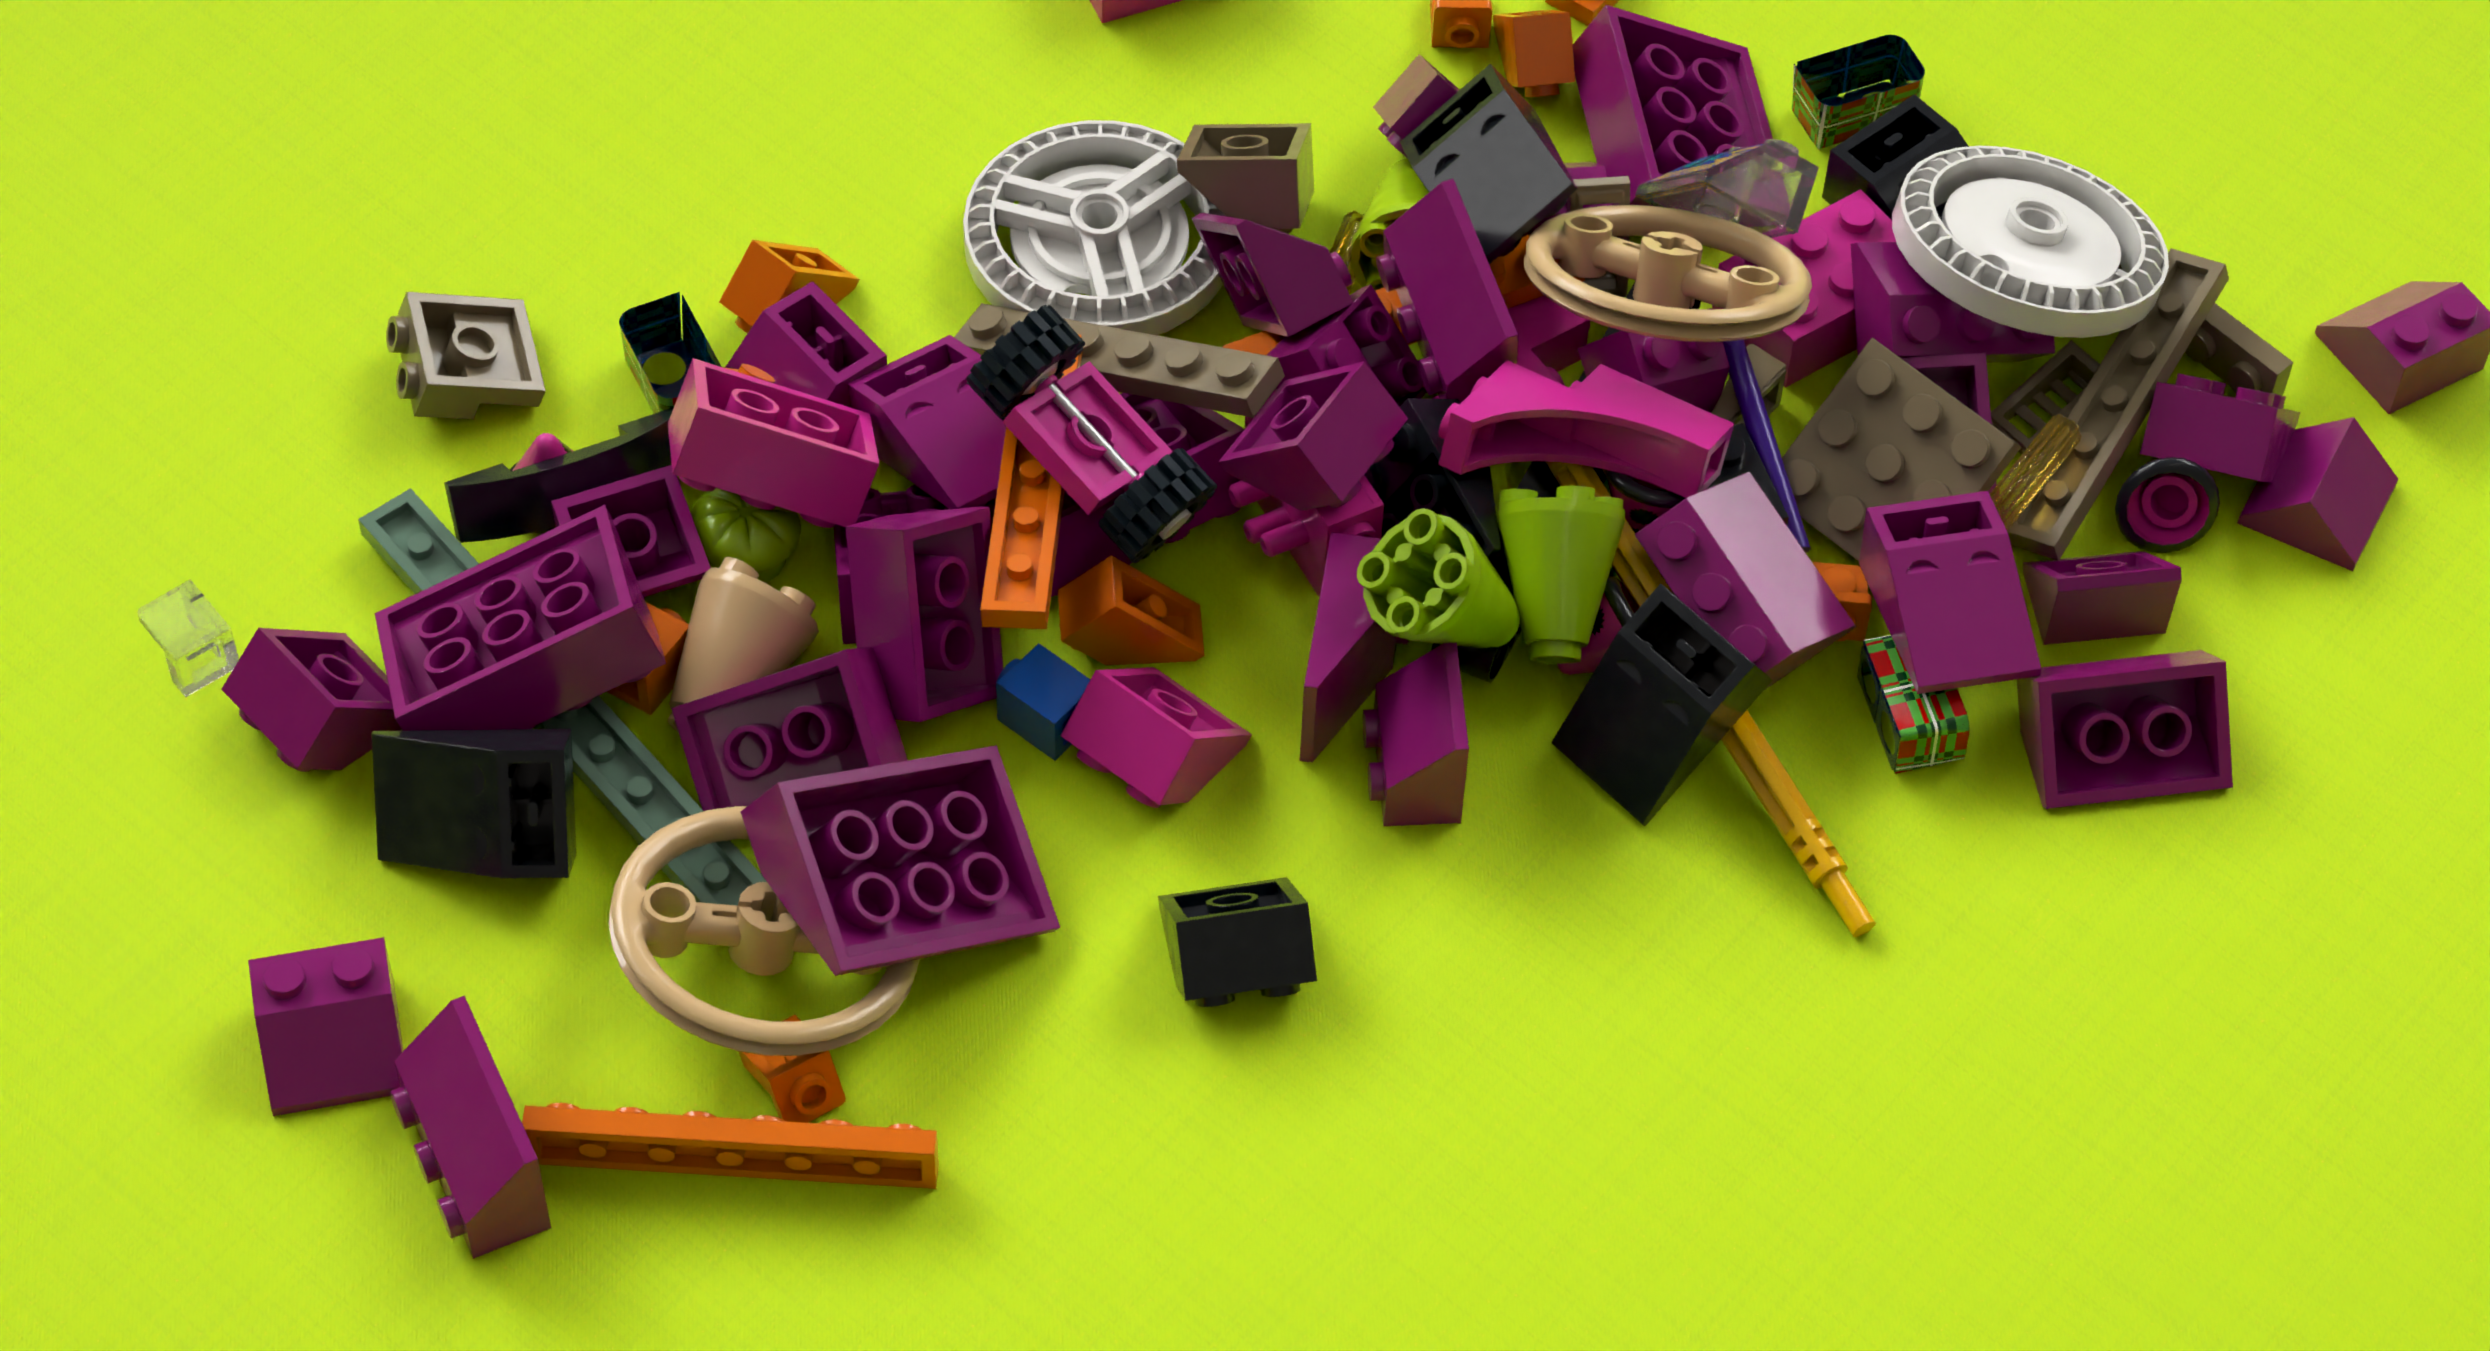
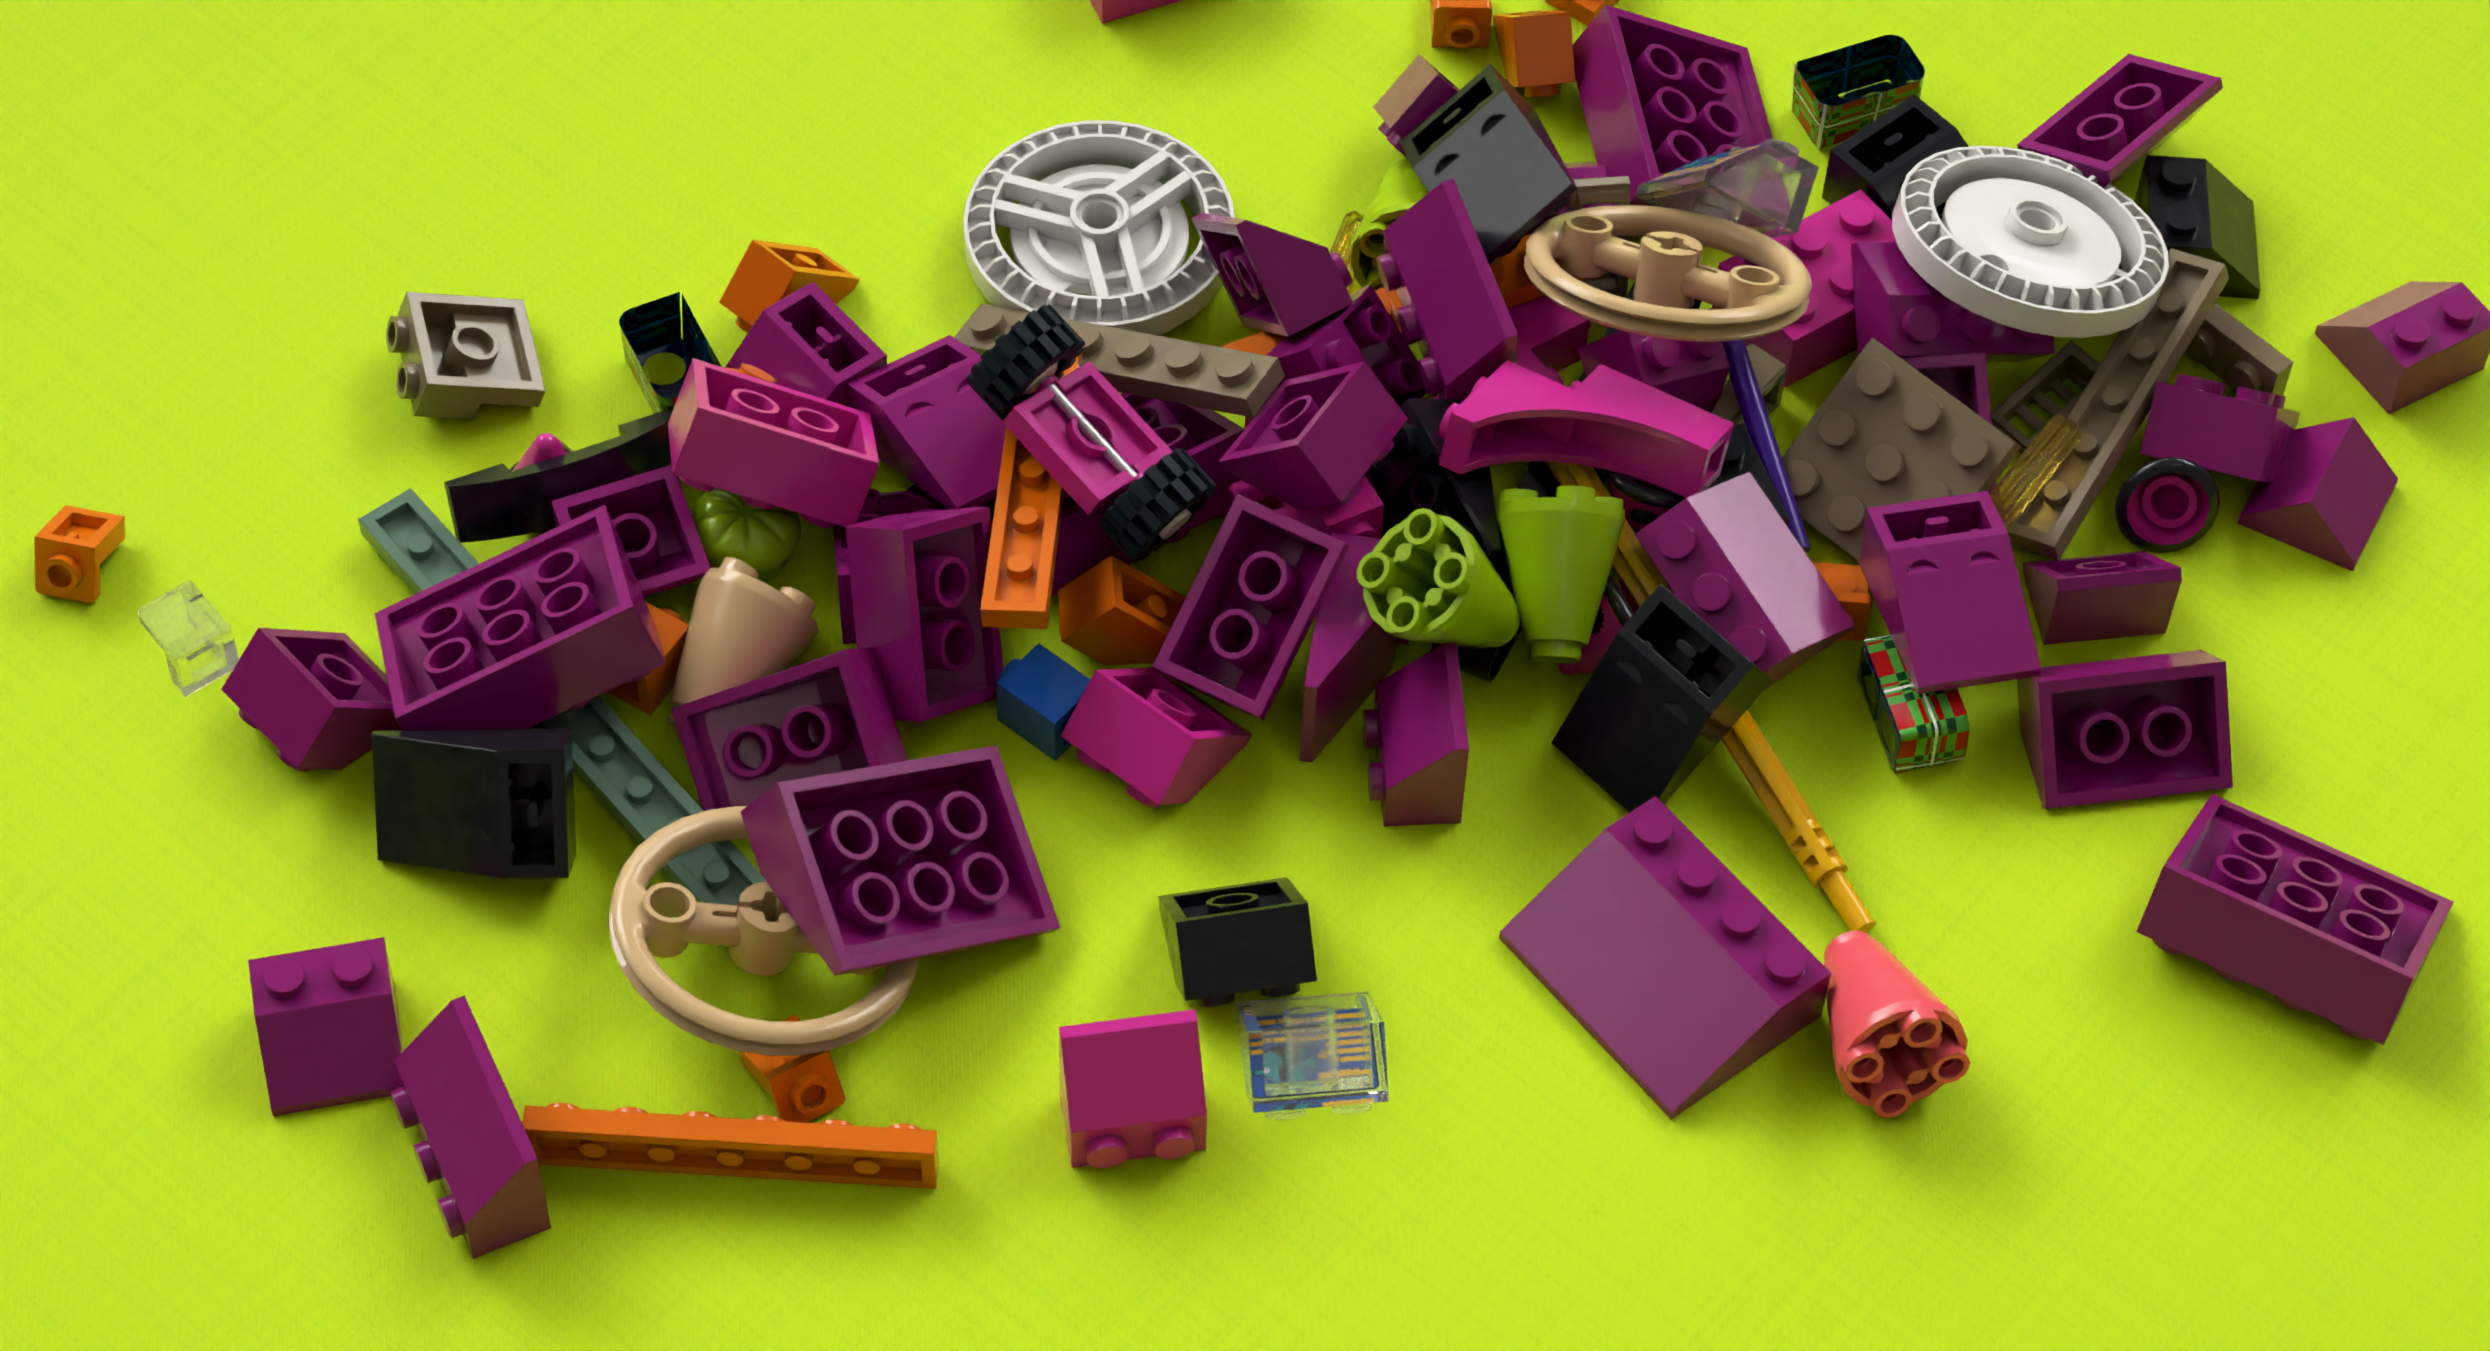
dark tan slope [1177,123,1314,234] -> none
none -> orange bracket [34,505,125,603]
none -> dark pink slope [1059,1009,1207,1168]
none -> magenta slope [1152,494,1349,720]
none -> clear slope [1236,991,1389,1120]
none -> magenta slope [1499,796,1831,1120]
none -> coral cone [1824,931,1970,1118]
none -> magenta slope [2017,54,2223,188]
none -> black slope [2134,155,2260,299]
none -> magenta slope [2136,794,2454,1045]

